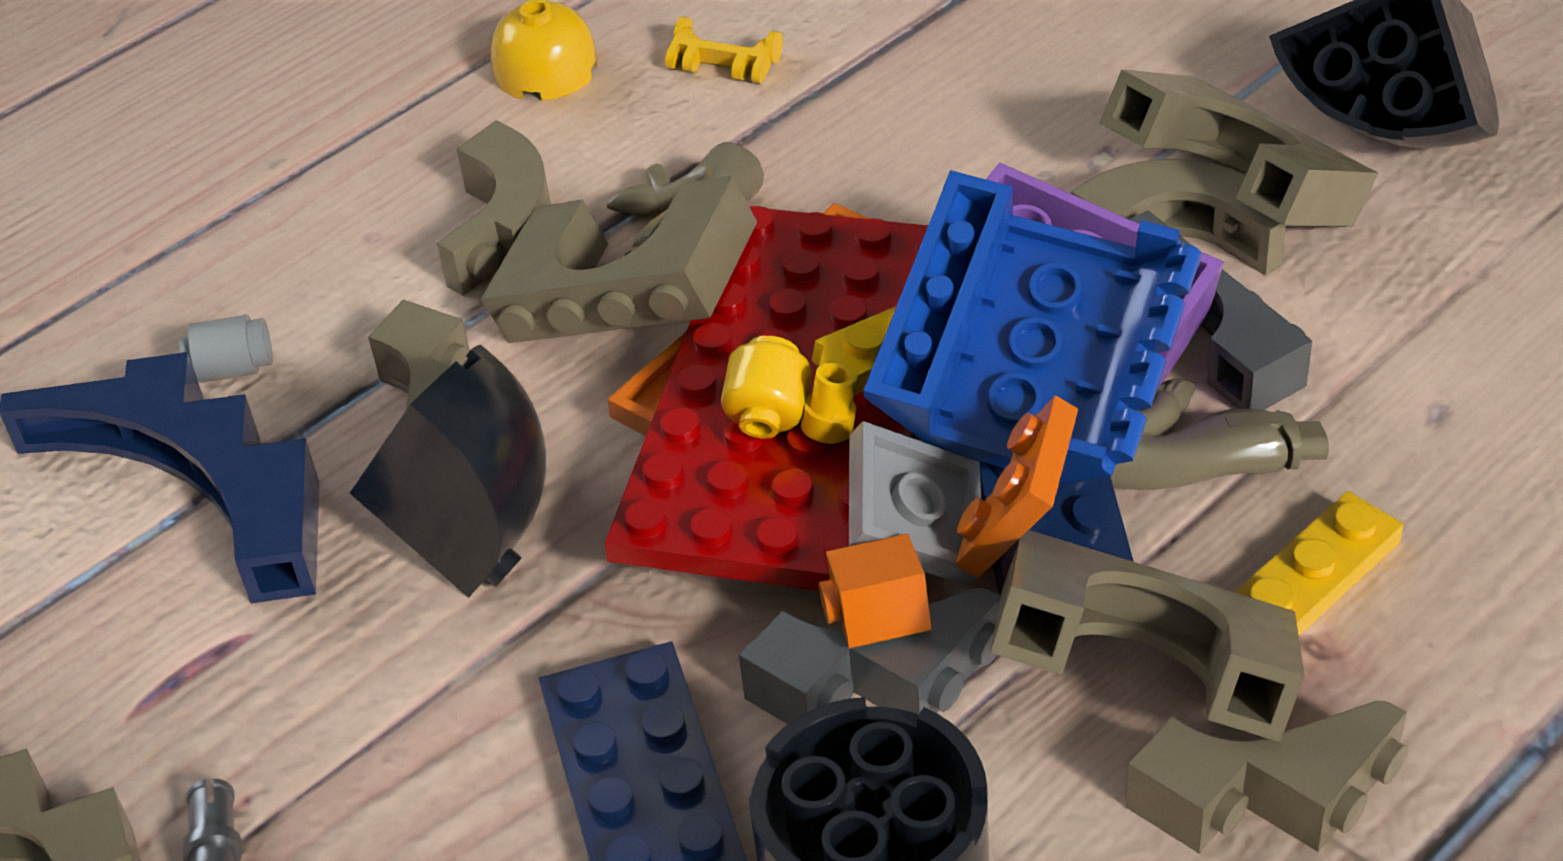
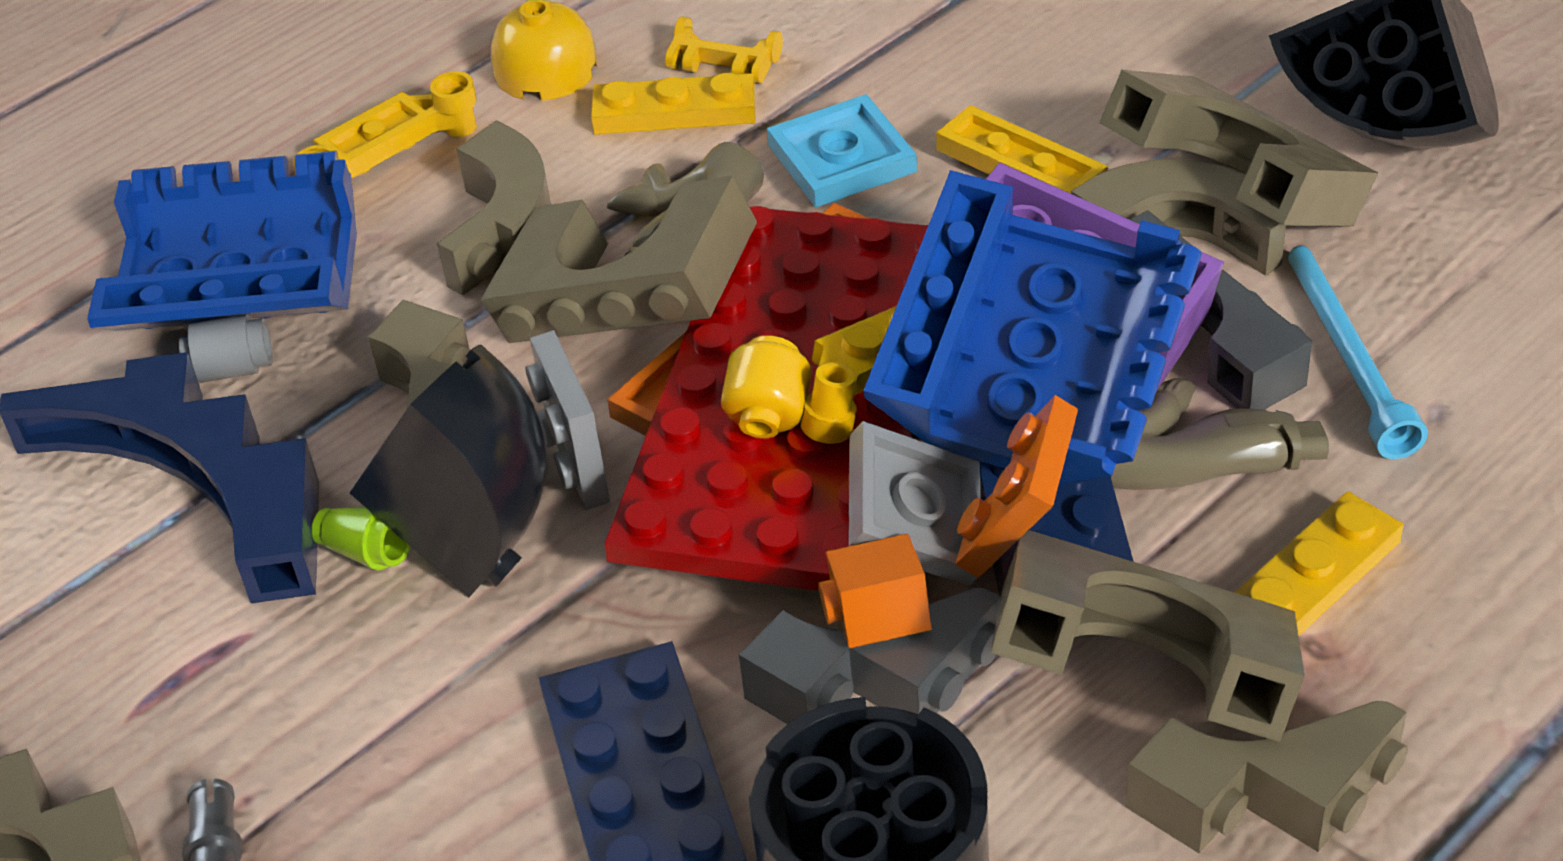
none -> blue slope [87,151,357,331]
none -> yellow plate [293,71,477,178]
none -> lime cone [312,507,411,571]
none -> light grey plate [525,330,610,510]
none -> yellow plate [591,73,756,135]
none -> medium azure plate [767,94,917,208]
none -> yellow plate [936,105,1108,194]
none -> medium azure piece [1288,246,1428,459]

